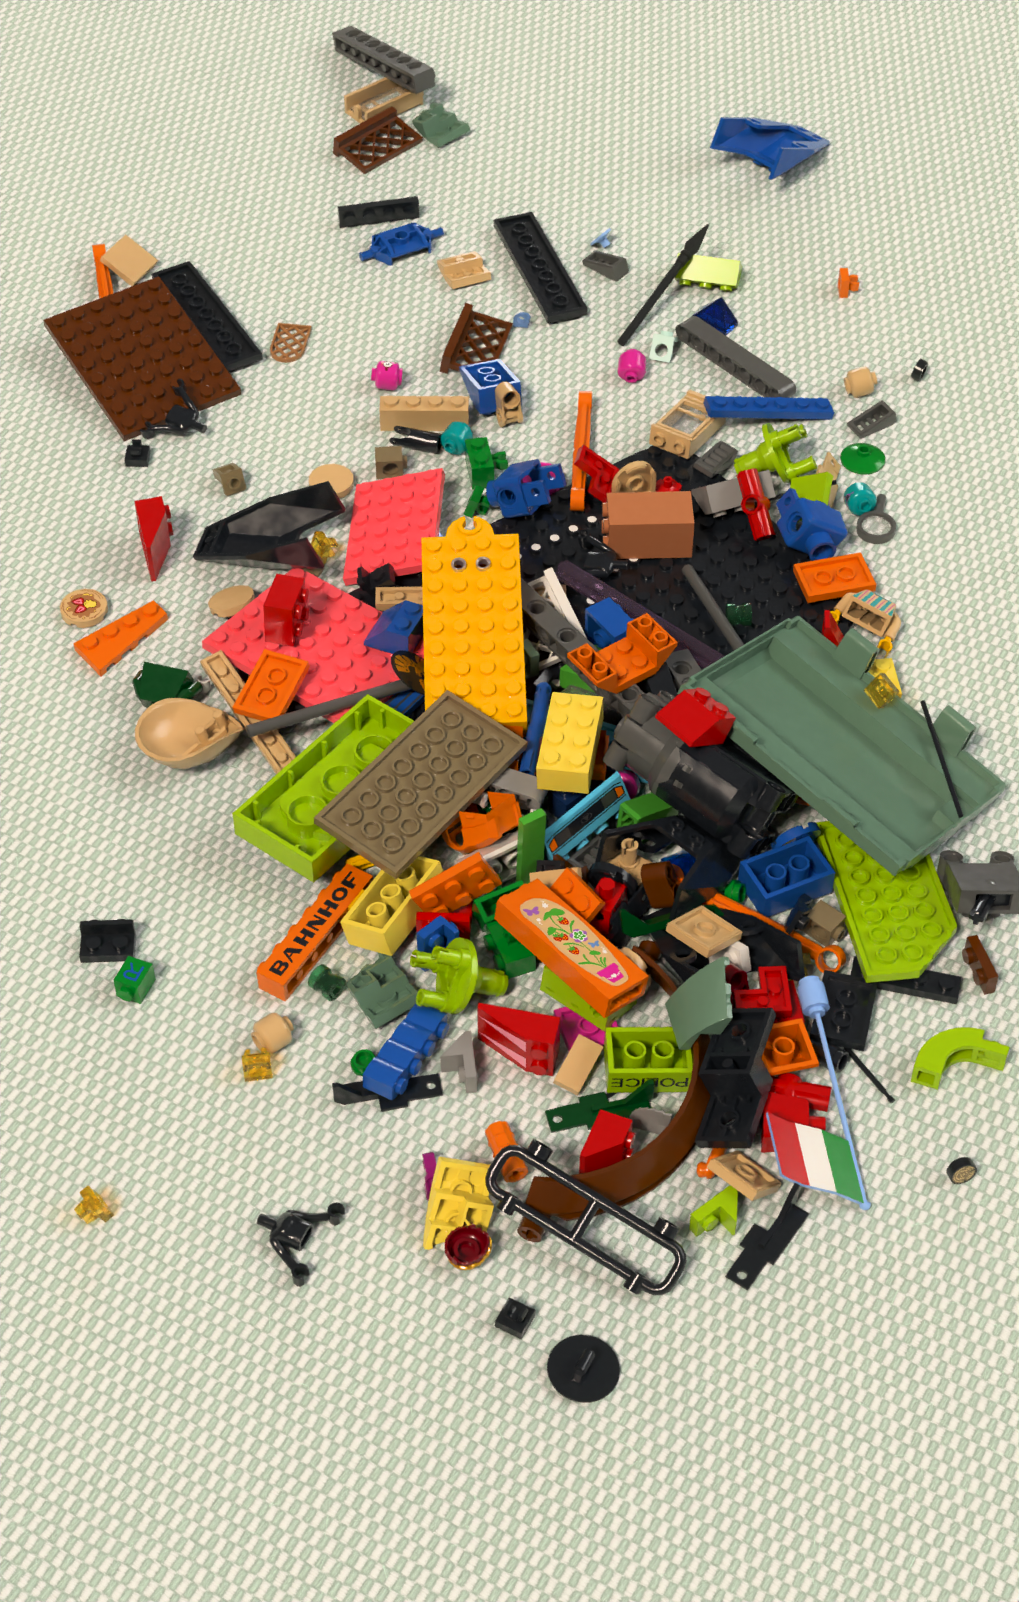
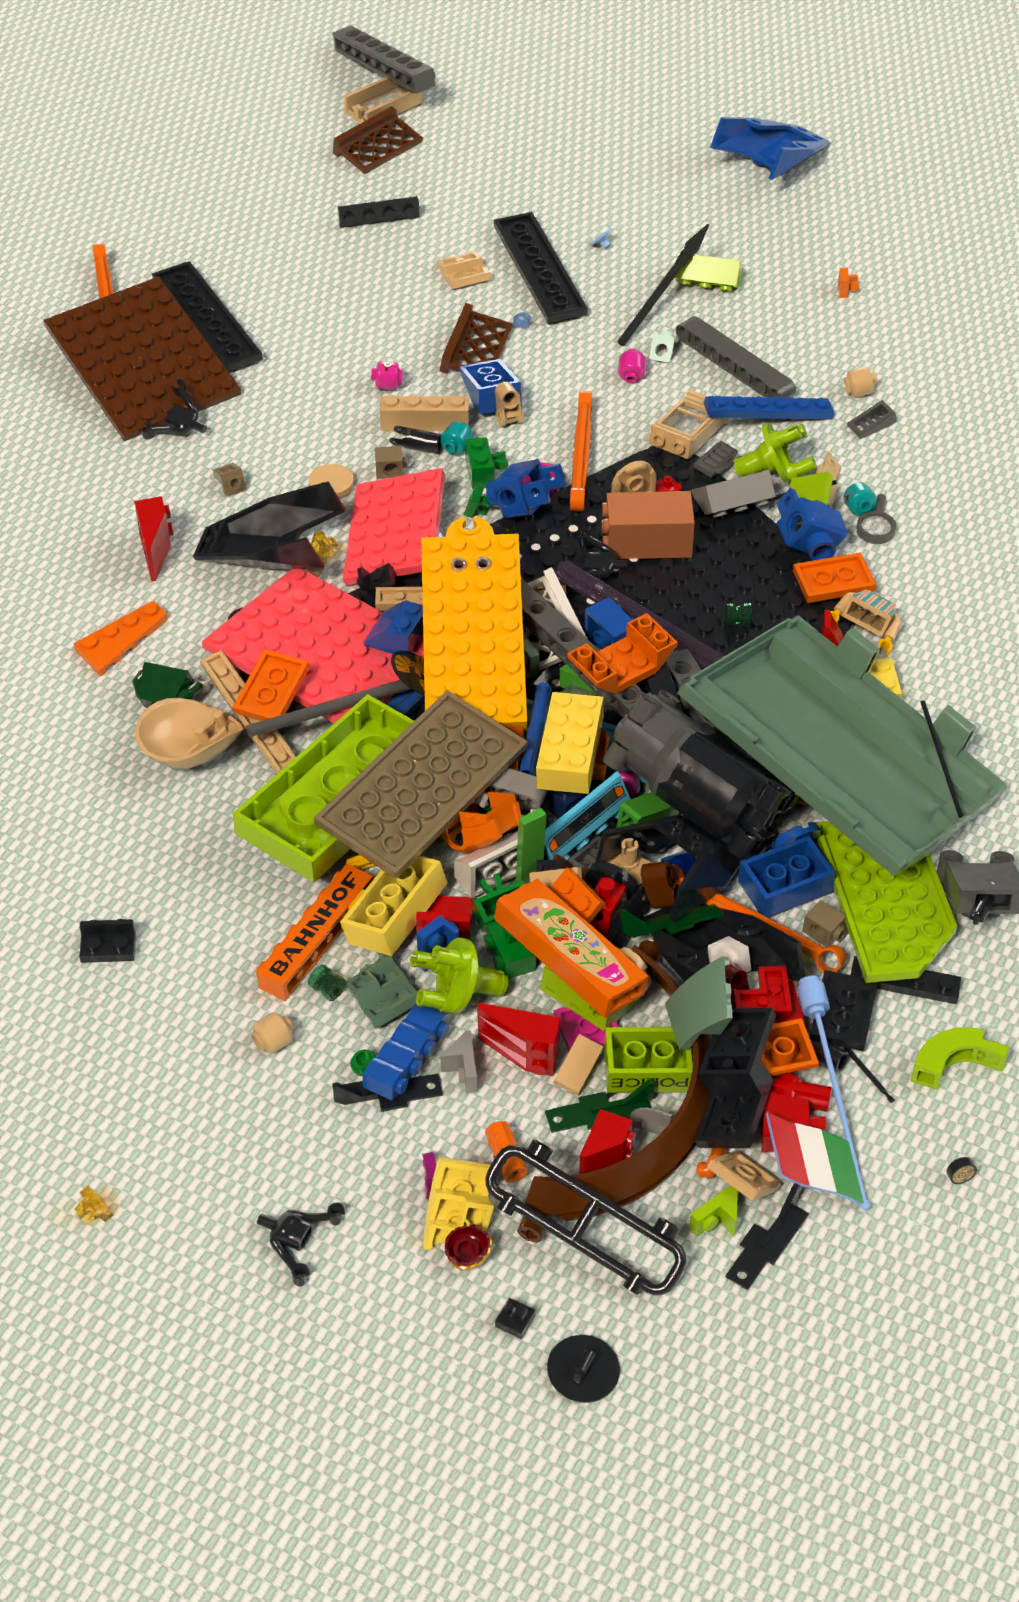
tile [60,589,108,628] -> none
tan tile [100,234,158,286] -> none
green brick [113,956,156,1004] -> none
black tile [124,439,151,467] -> none
tan tile [208,585,255,618] -> none
clear yellow tile [242,1047,273,1082] -> none
red brick [263,574,309,646] -> none
medium nougat window [270,323,312,363] -> none
blue plate [359,222,444,266] -> none
orange plate [409,852,502,913] -> none
sand green slope [412,102,470,147] -> none
red plate [574,444,619,503] -> none
dark grey slope [582,250,629,281] -> none
red slope [655,687,736,747] -> none
tan tile [666,905,742,958] -> none
dark grey piece [682,564,744,650] -> none
clear blue slope [691,297,738,335] -> none
green plate [725,880,746,904] -> none
red piece [736,468,775,541] -> none
black slope [784,893,813,935] -> none
green dish [840,443,885,475] -> none
clear yellow tile [864,673,900,709] -> none
black tile [911,358,928,381] -> none
reddish brown plate [962,935,999,995] -> none

